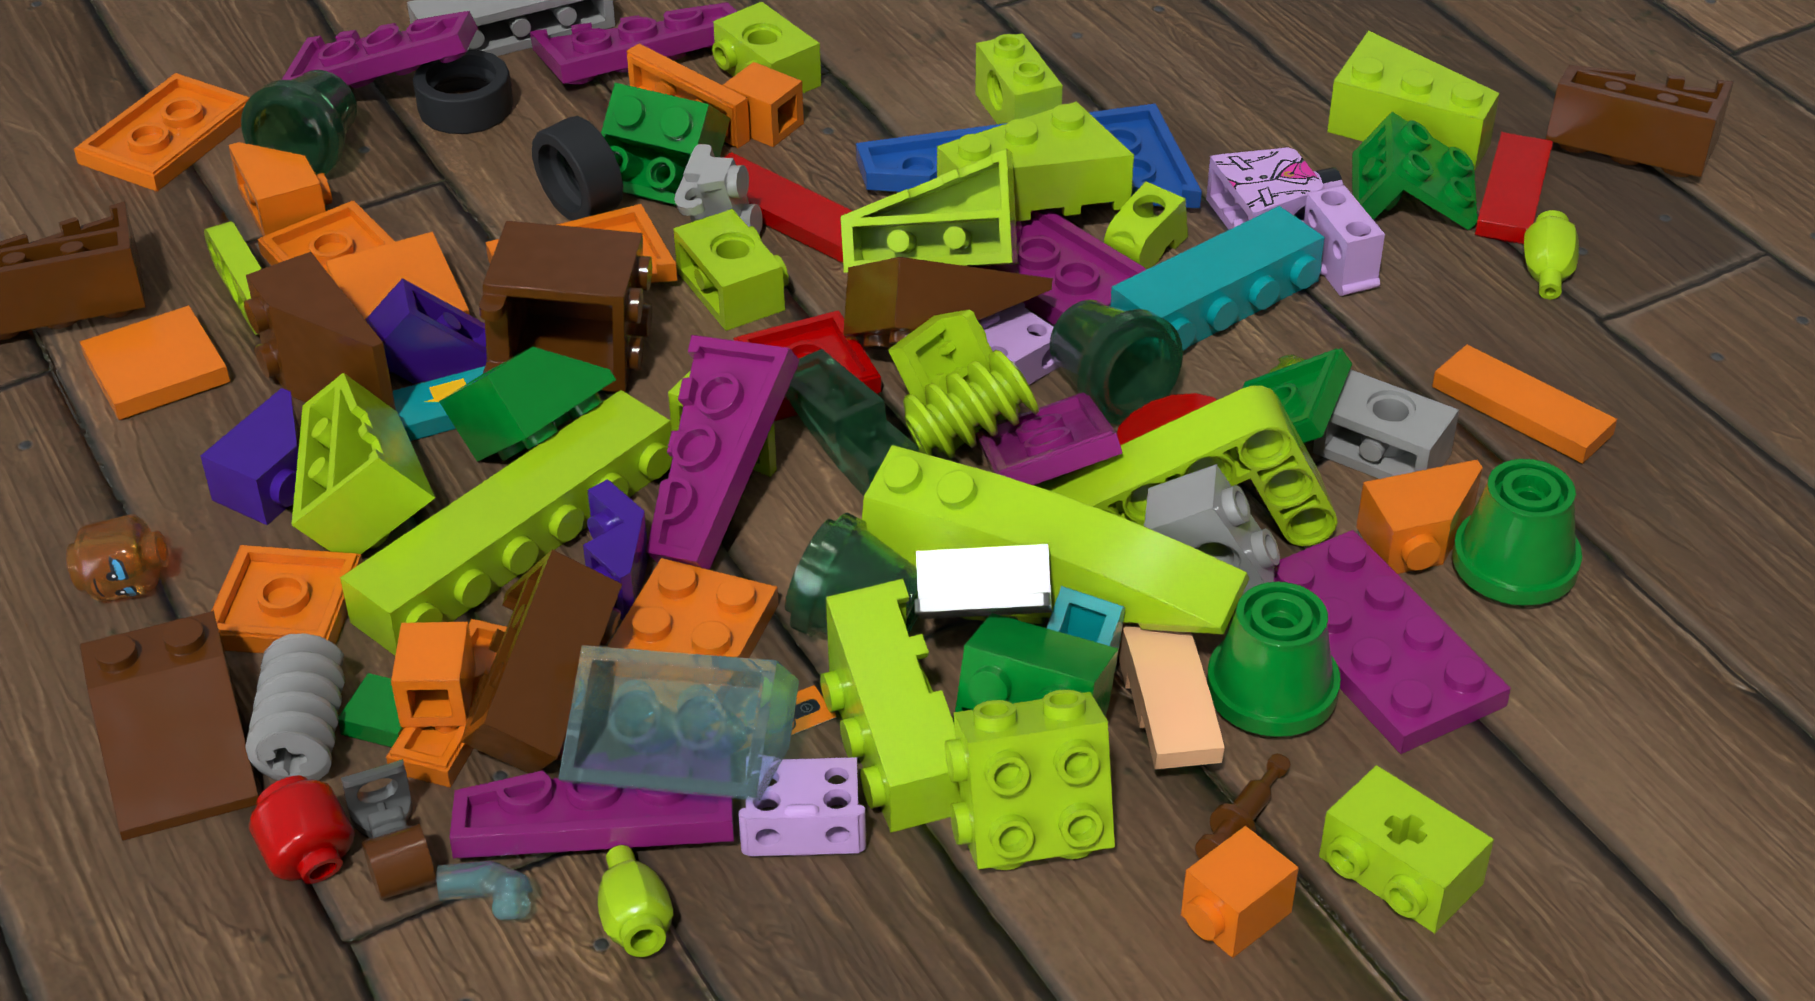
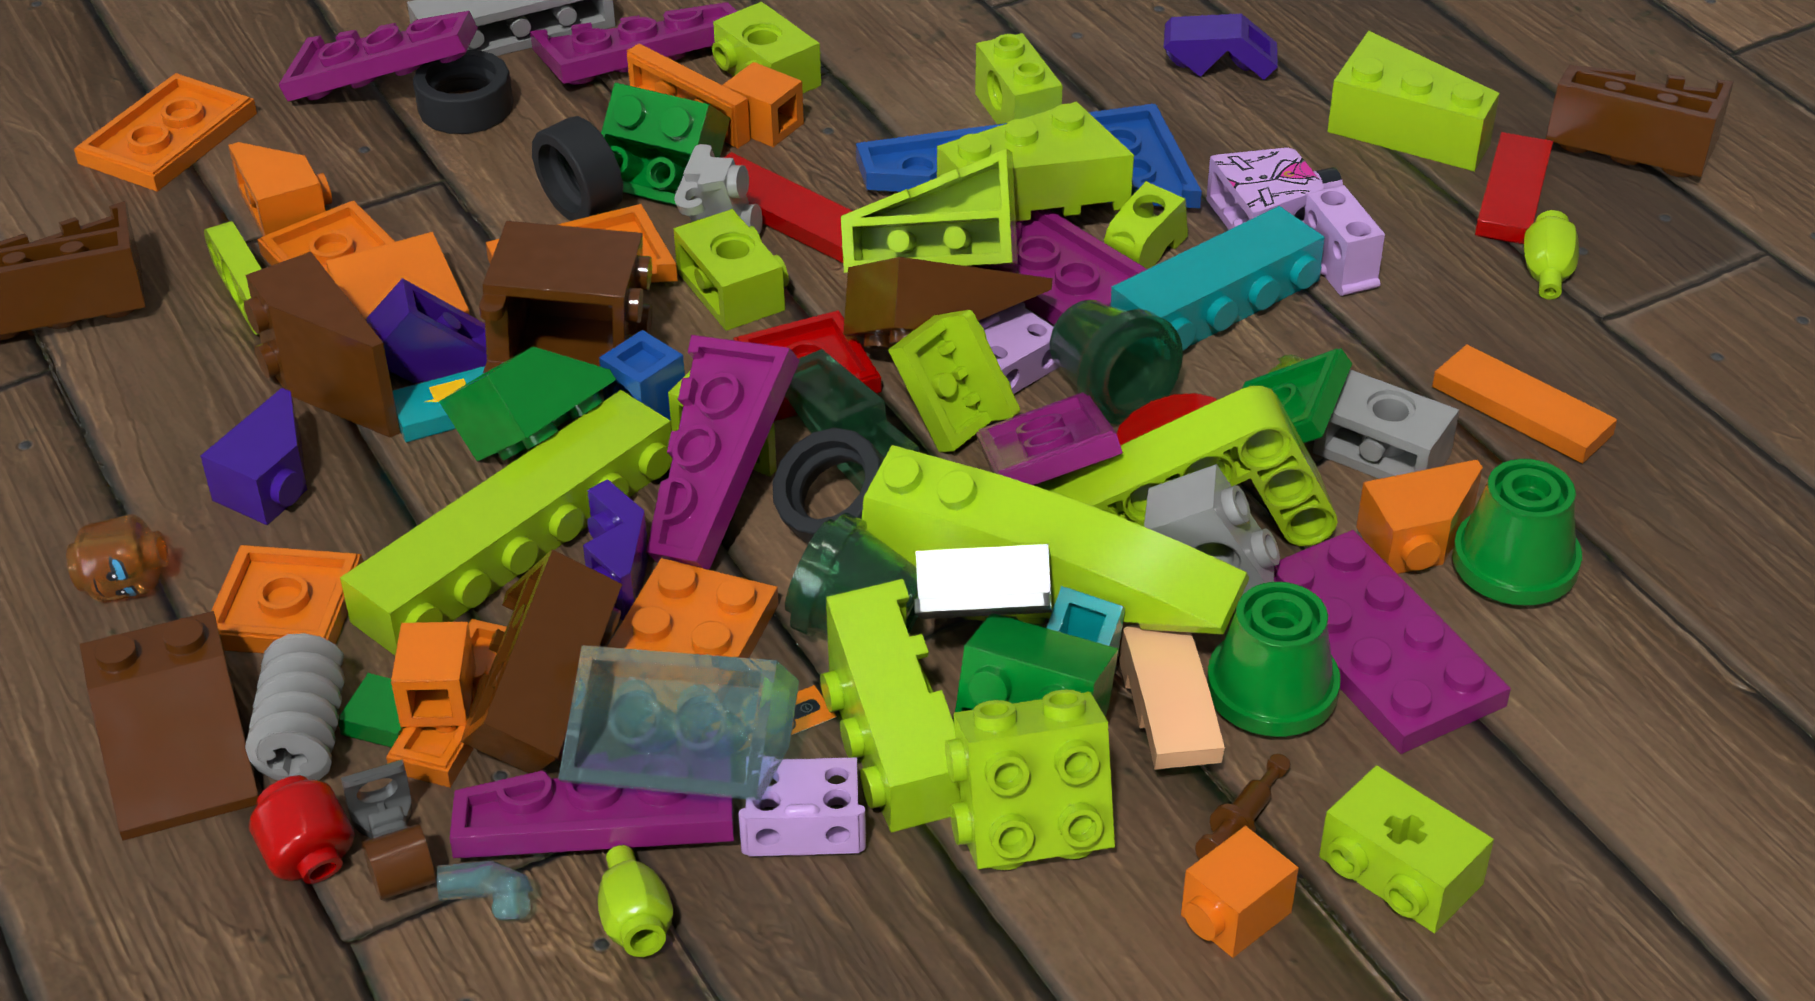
orange tile [79,305,230,420] -> none
clear green piece [241,70,357,175] -> none
lime wedge [292,373,435,554] -> none
lime piece [903,350,1039,459] -> none
green bracket [1352,112,1478,230] -> none
none -> blue brick [599,330,685,420]
none -> black tyre [772,428,884,553]
none -> dark purple slope [1164,14,1278,80]

